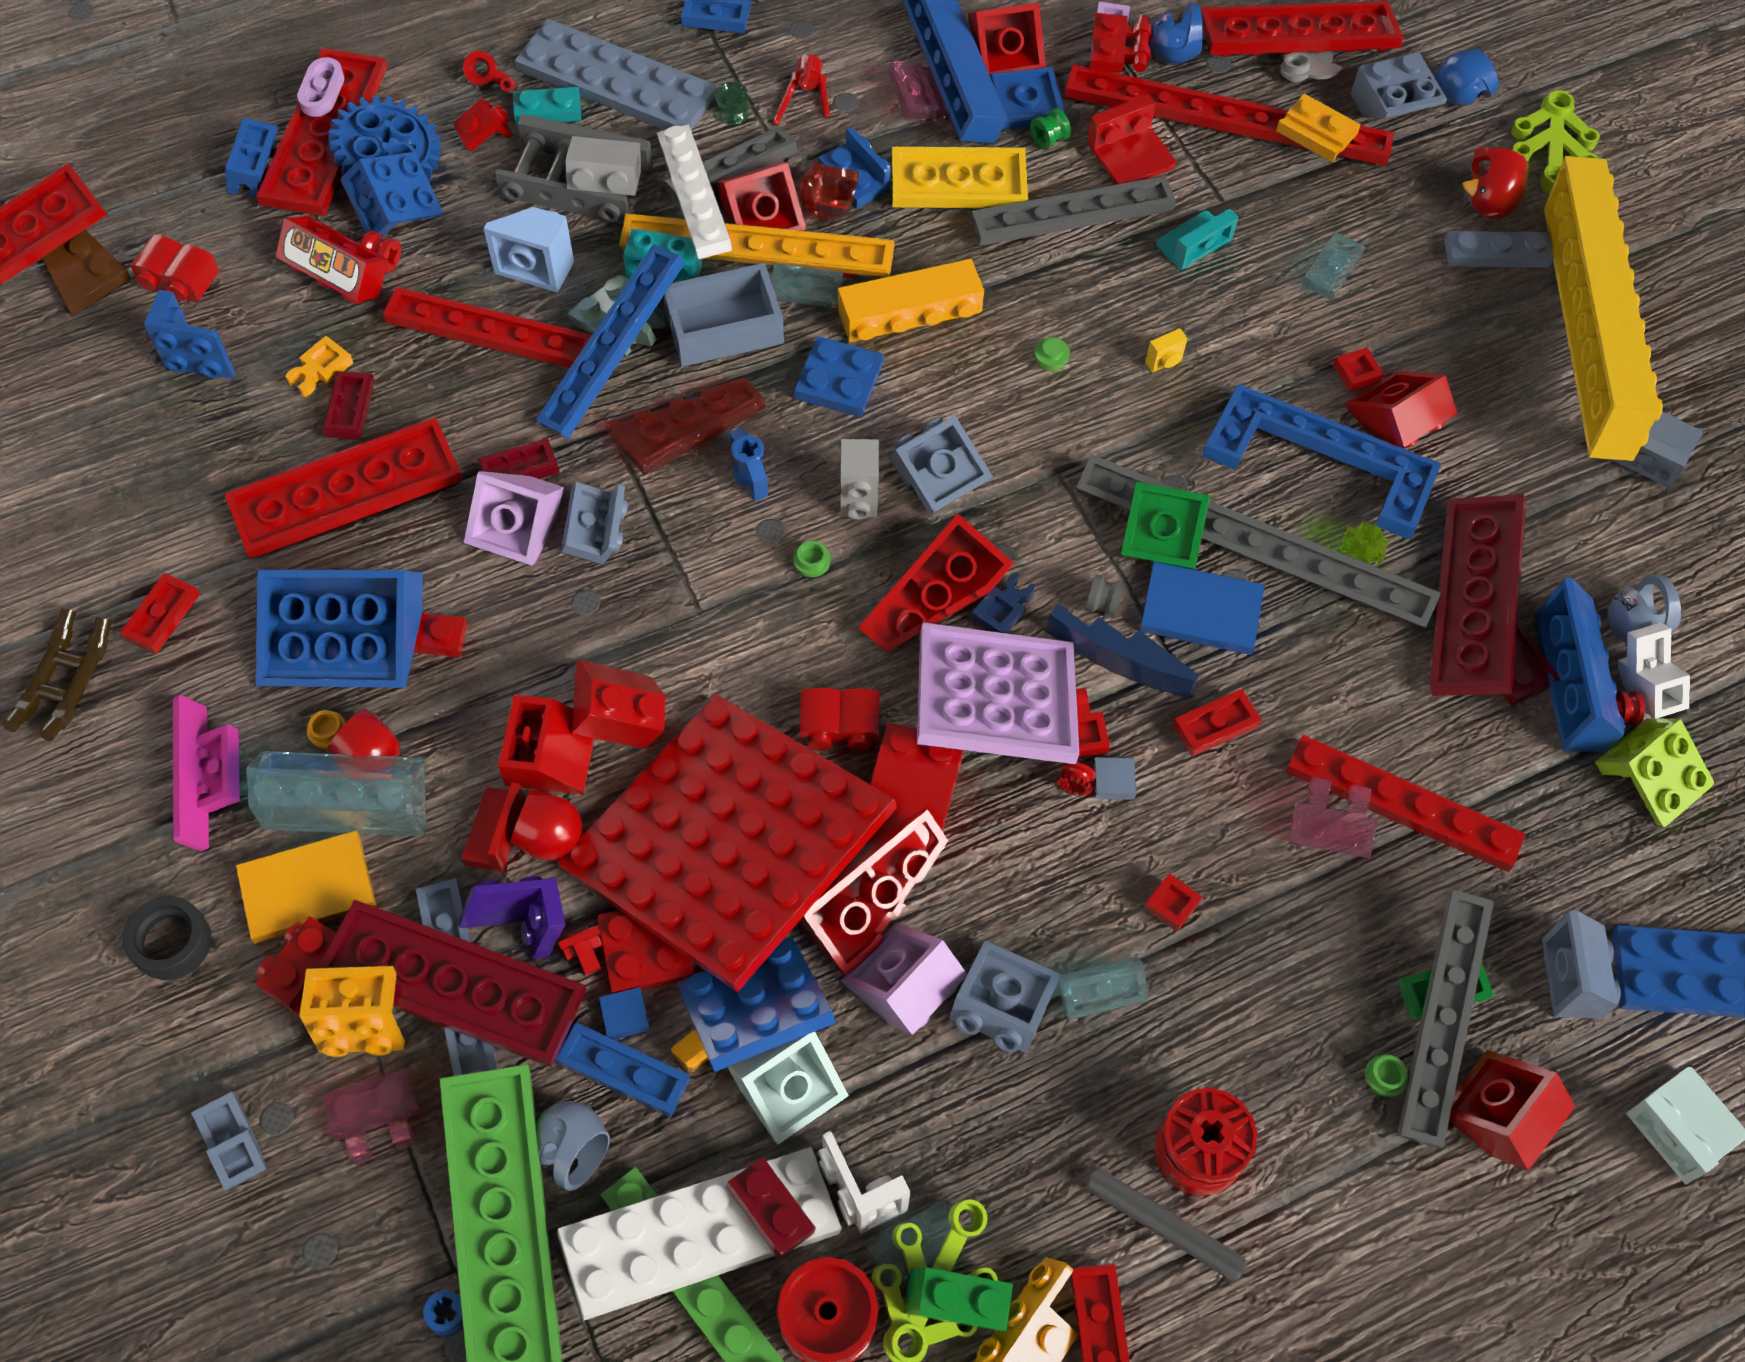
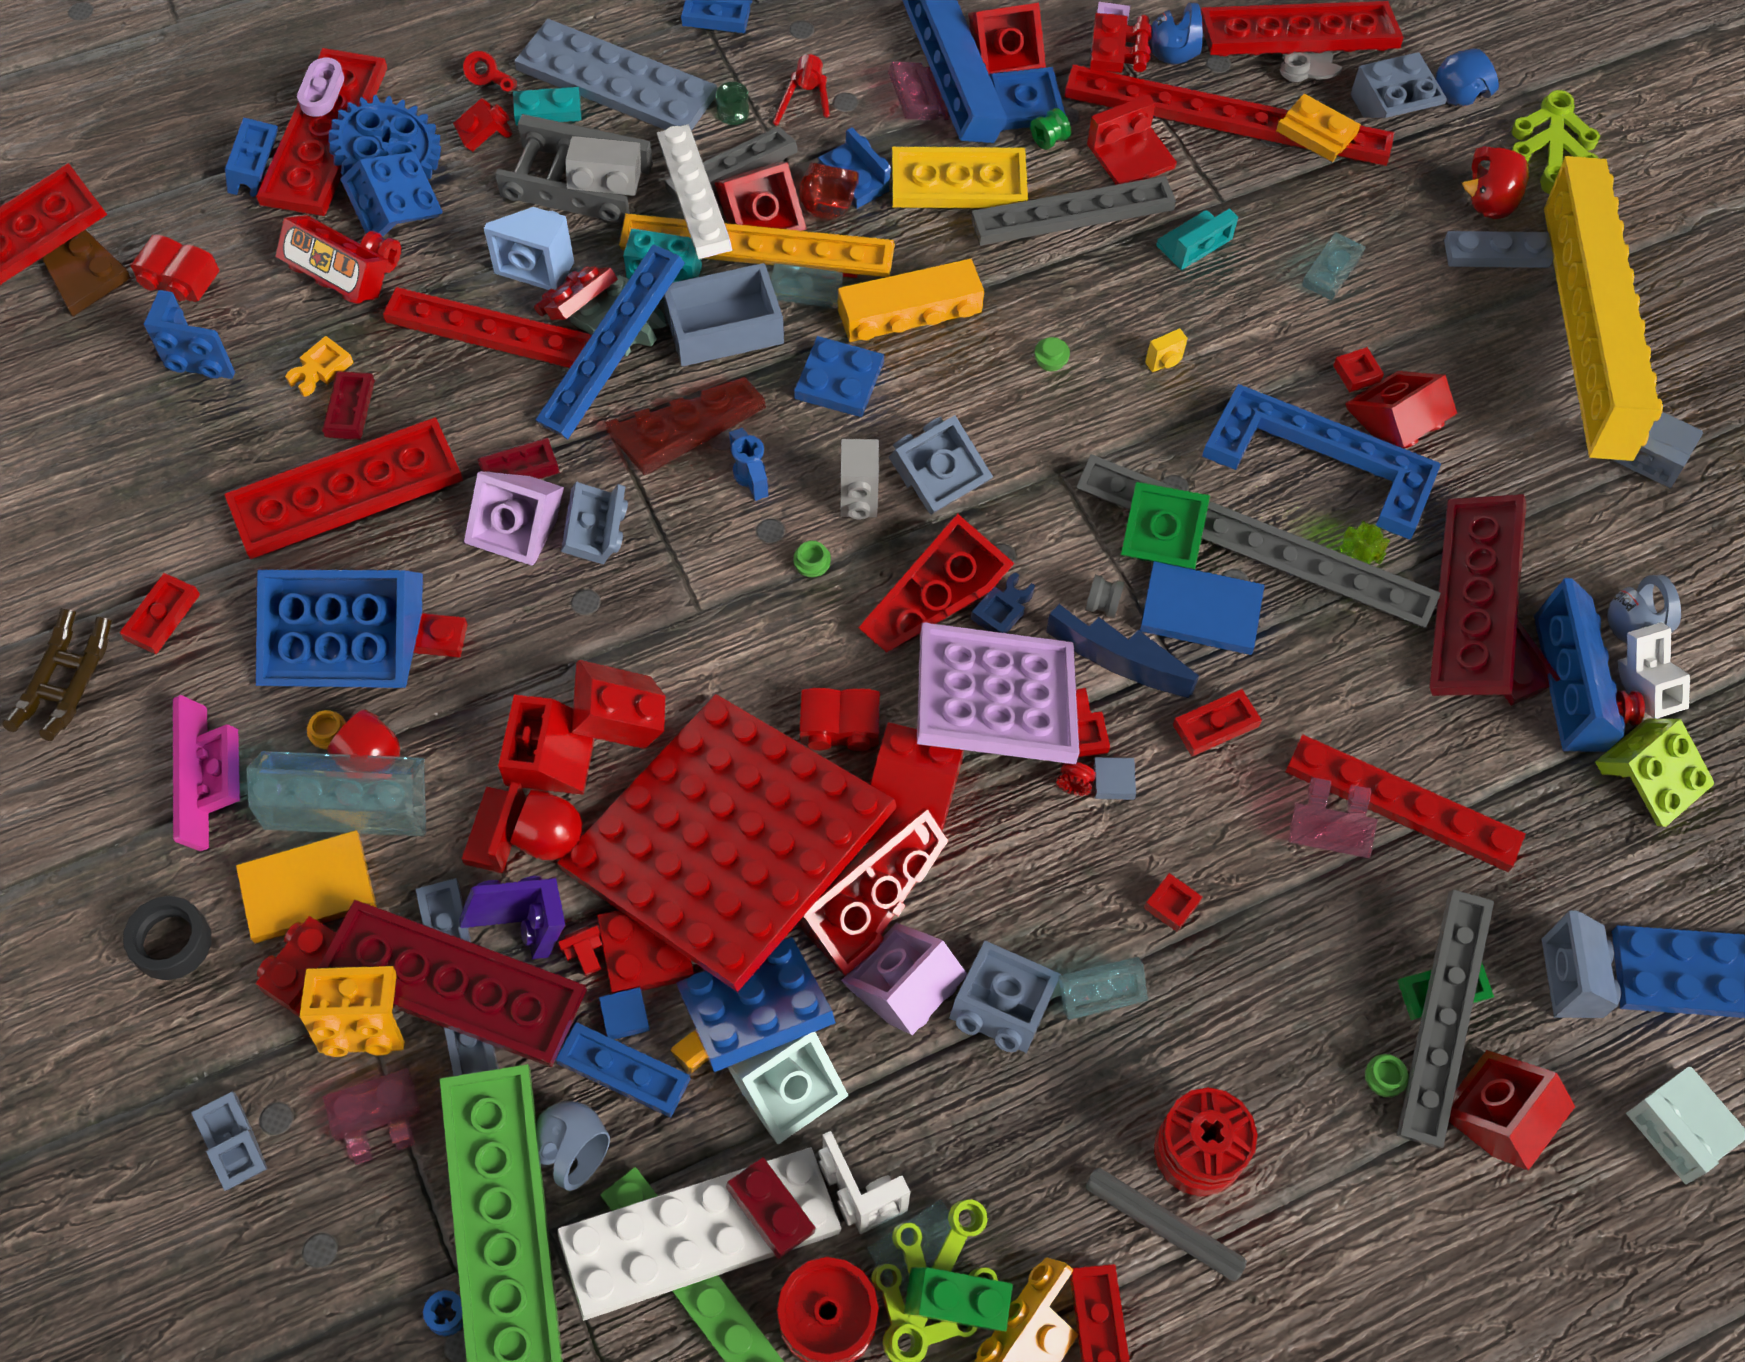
none -> red plate [534,266,618,320]

